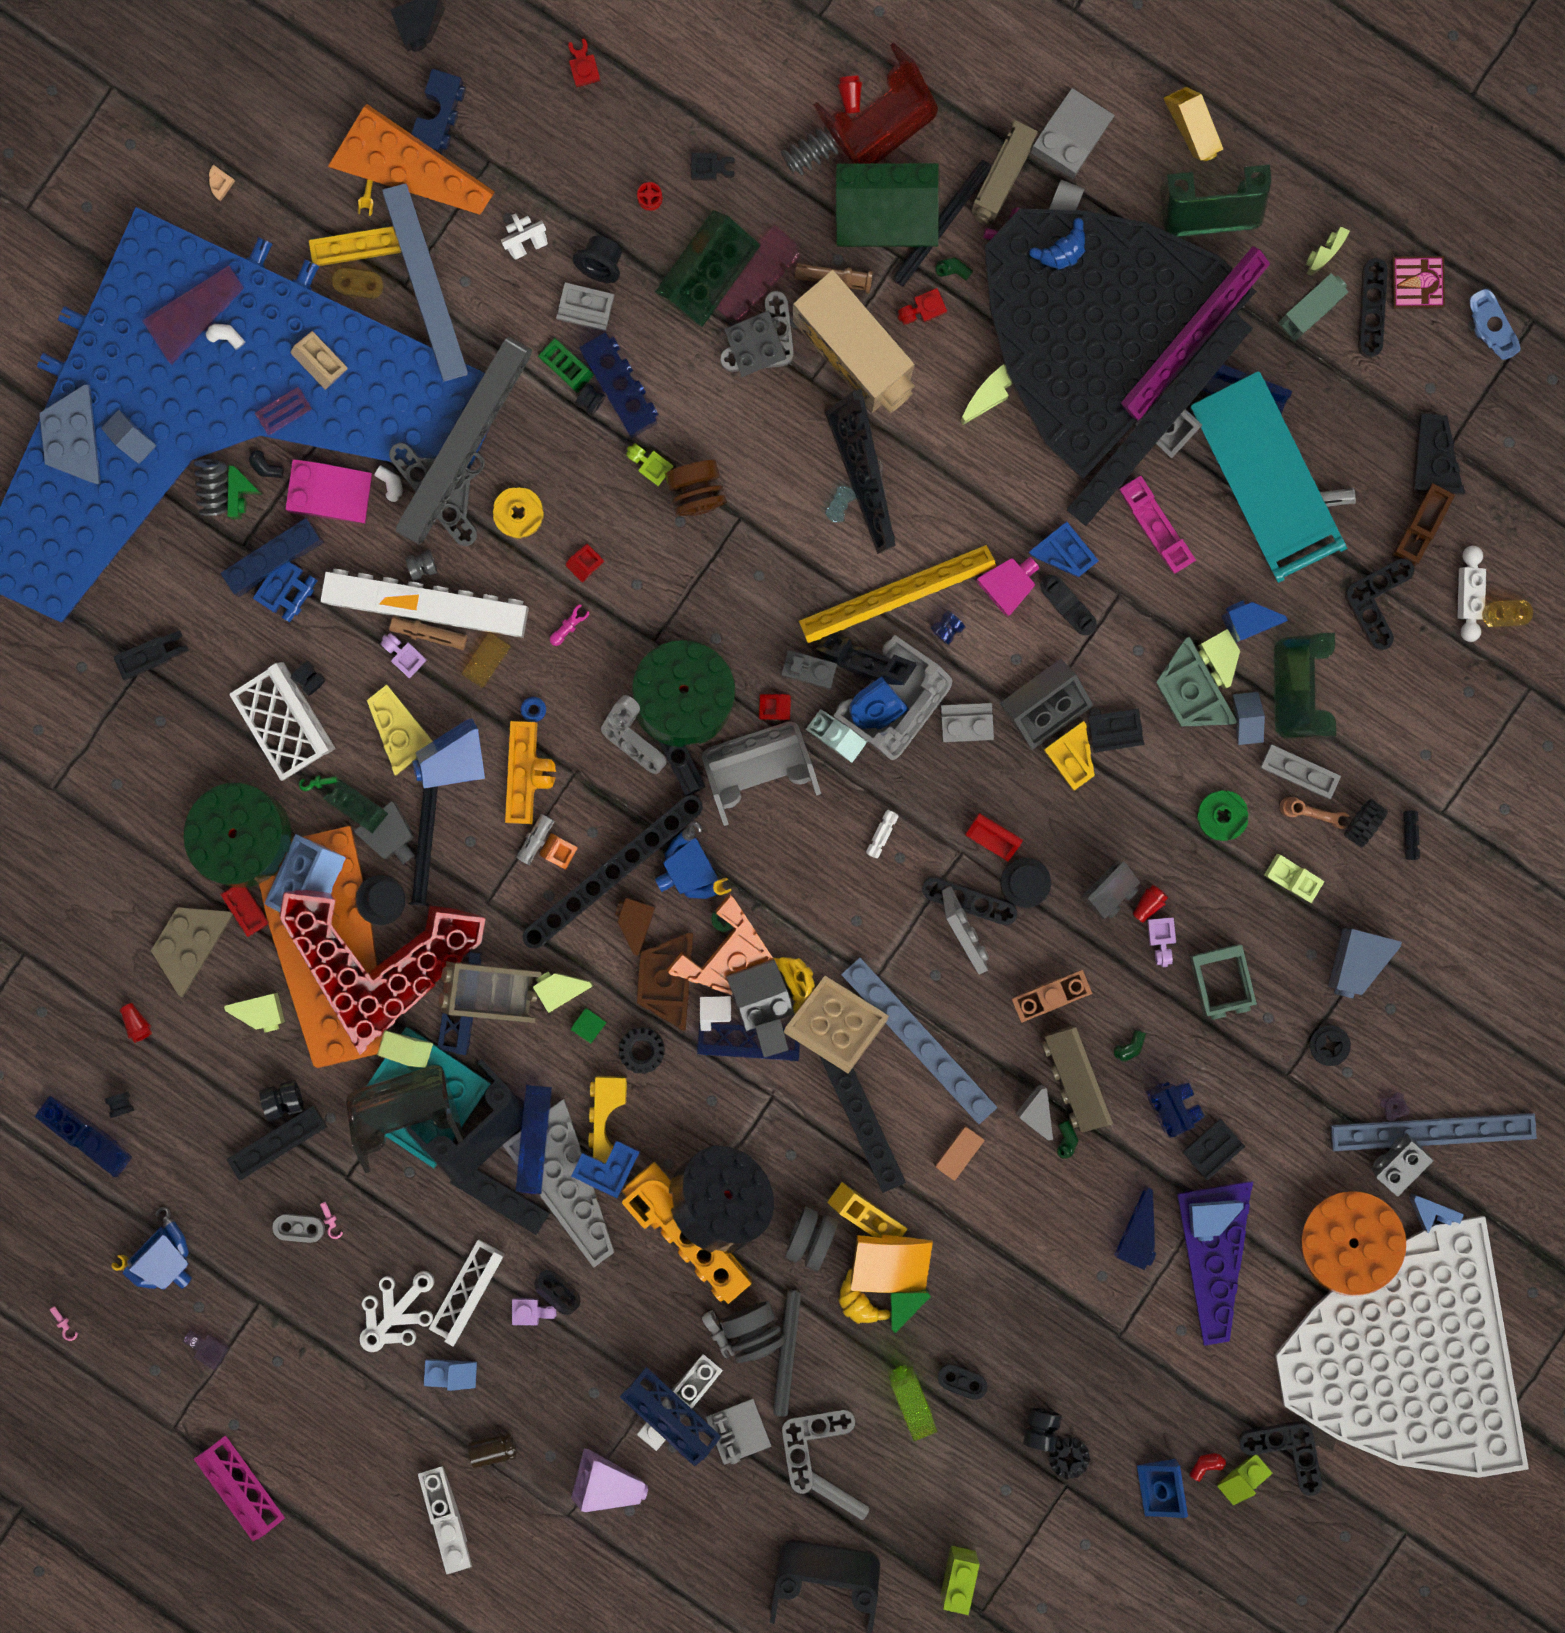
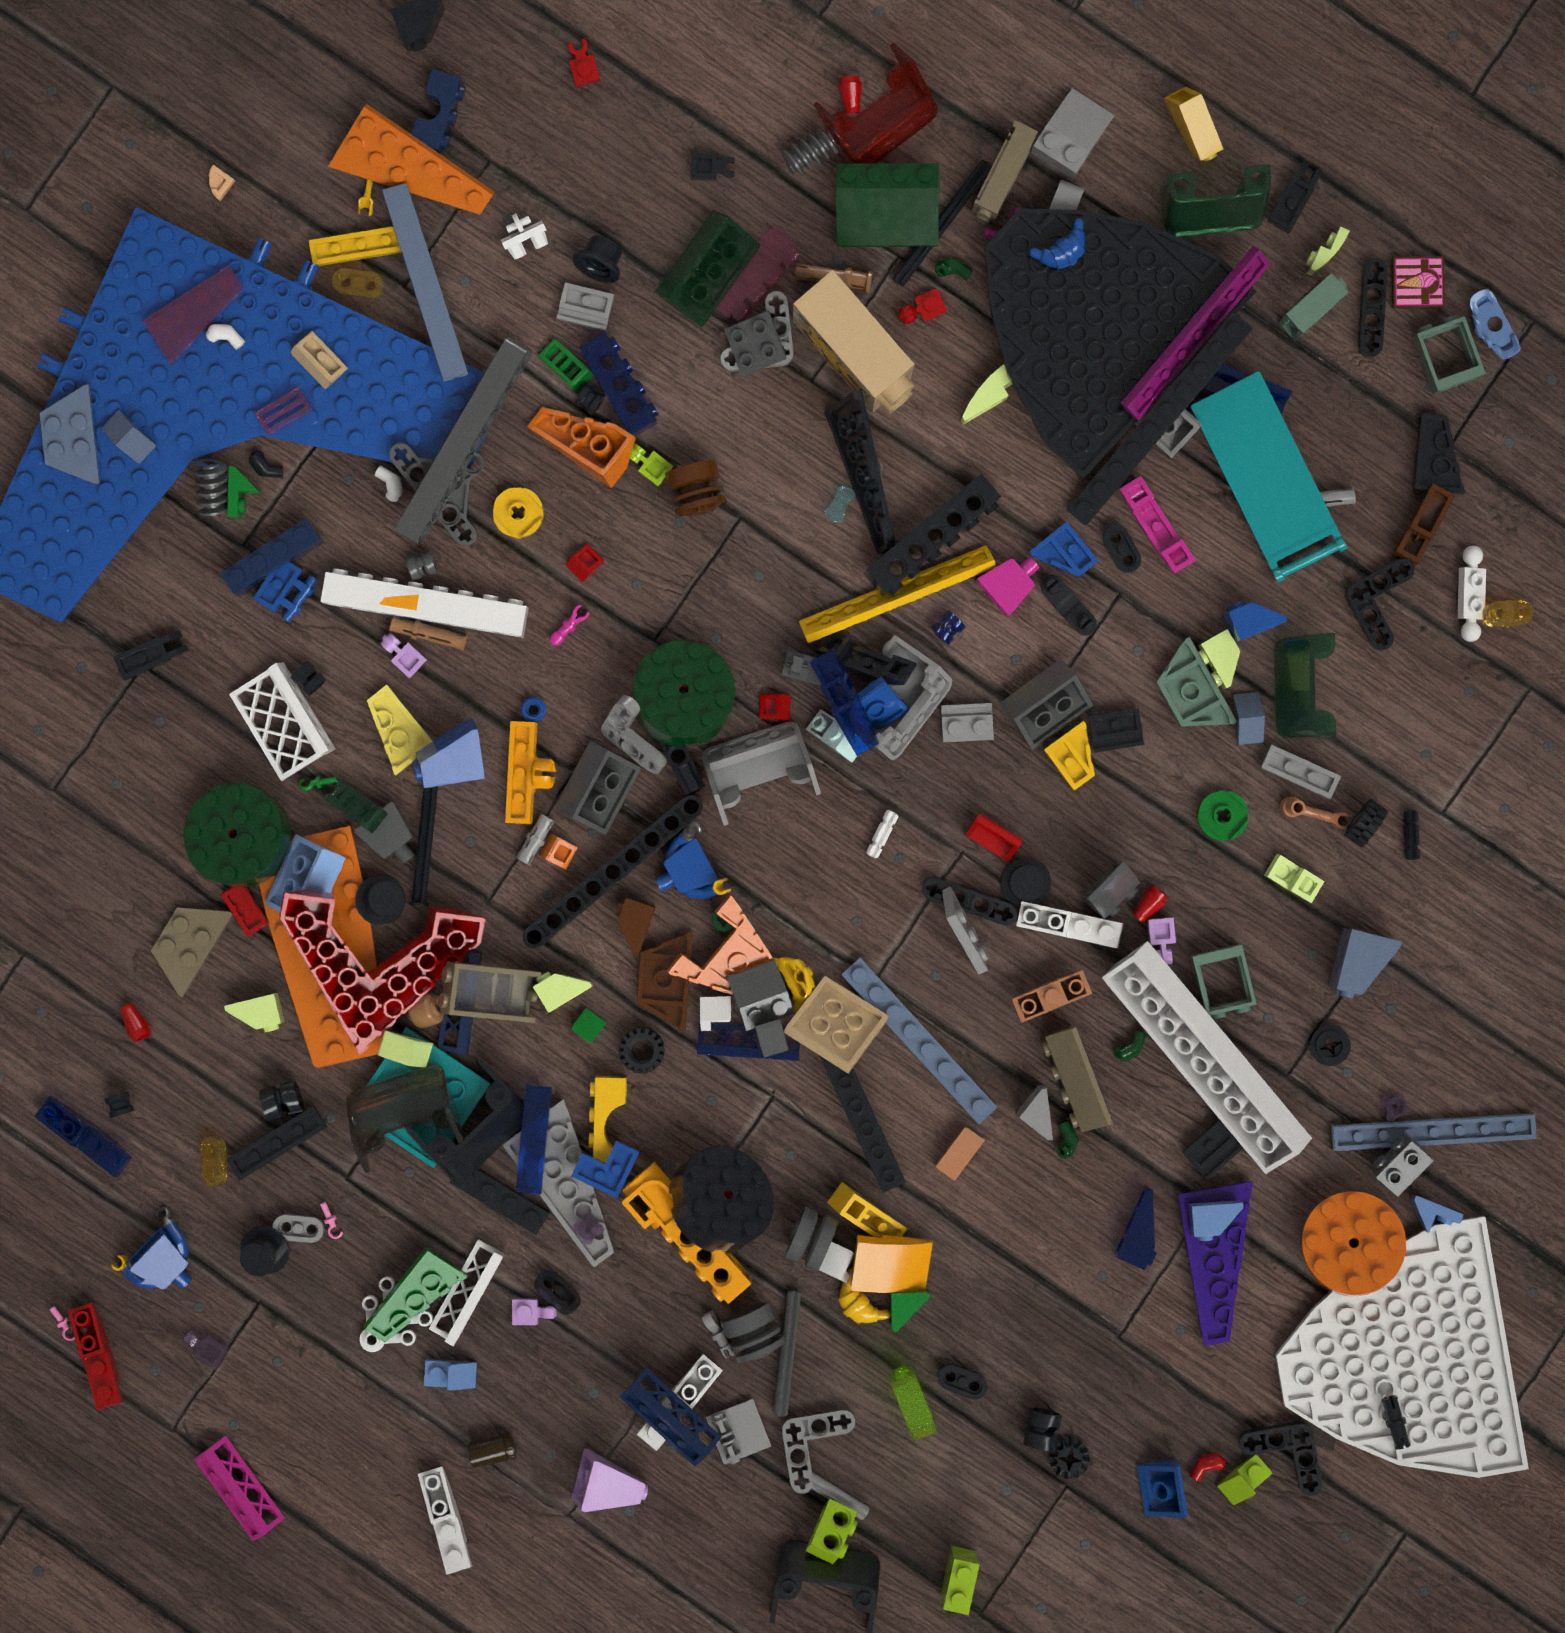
dark pink slope [286,459,372,524] -> none
clear yellow plate [462,632,511,688] -> none
red wheel [637,182,663,211] -> none
clear blue hips [1145,1081,1205,1138] -> none
none -> red slope [68,1303,123,1410]
none -> clear yellow plate [201,1136,227,1188]
none -> black piece [240,1226,290,1277]
none -> wing [363,1247,468,1342]
none -> medium nougat head [407,992,445,1028]
none -> orange wedge [527,407,636,488]
none -> dark grey slope [555,741,641,835]
none -> clear purple plate [573,1213,604,1244]
none -> lime brick [805,1499,858,1564]
none -> clear blue slope [809,649,879,756]
none -> white panel [819,1242,854,1283]
none -> black brick [863,473,1001,597]
none -> white slope [1016,901,1123,948]
none -> white brick [1102,941,1312,1174]
none -> black plate [1103,525,1141,573]
none -> black hinge [1267,161,1322,234]
none -> black pin [1381,1395,1411,1450]
none -> sand green window [1412,315,1486,395]

